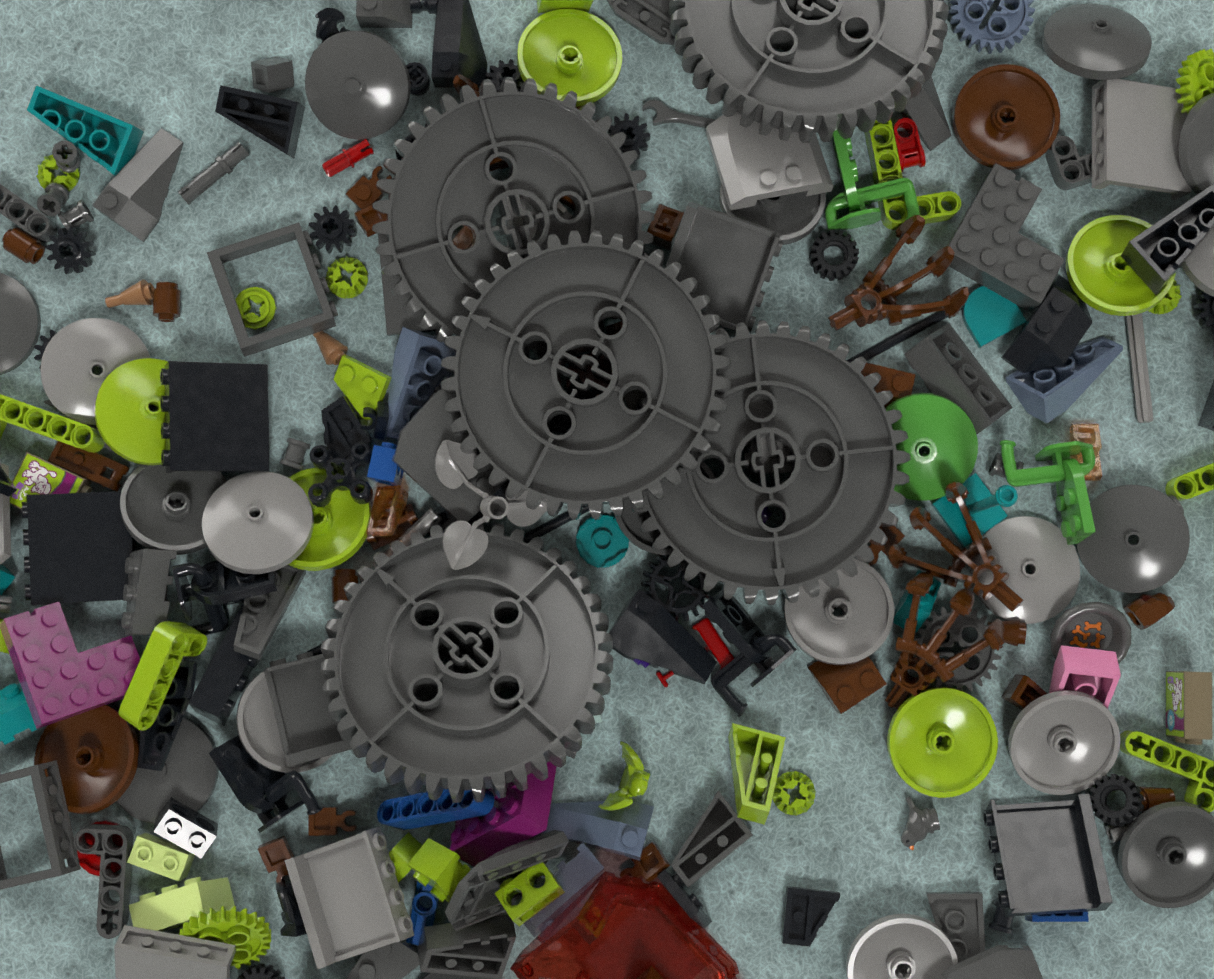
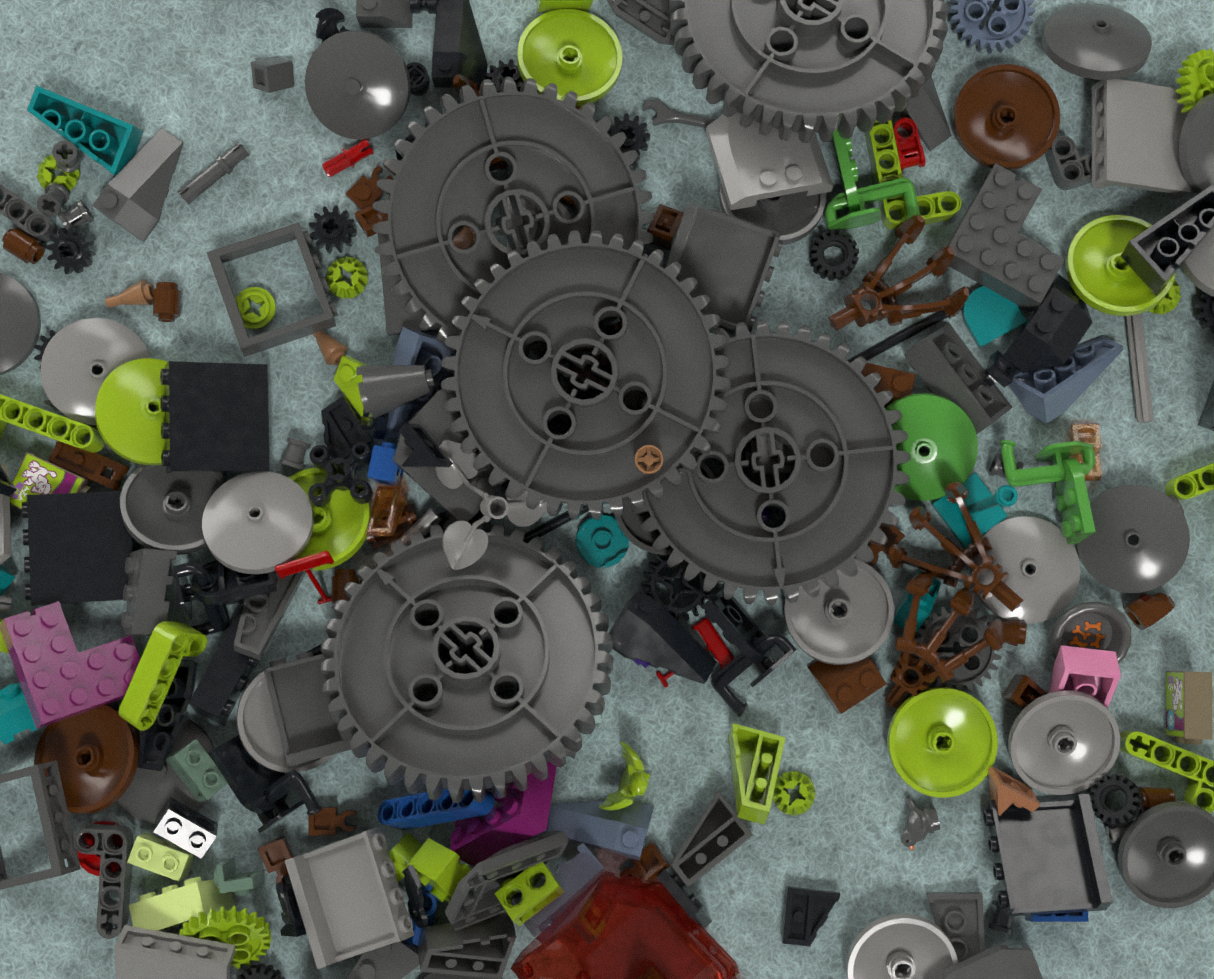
black wedge [215,85,305,158] -> none
none -> sand green bracket [167,740,228,802]
none -> sand green bracket [214,858,265,896]
none -> red piece [275,551,334,605]
none -> dark grey cone [356,365,435,419]
none -> black slope [398,423,453,468]
none -> black brick [402,865,428,928]
none -> medium nougat wheel [635,445,663,475]
none -> black tile [982,350,1016,388]
none -> nougat slope [988,766,1040,816]

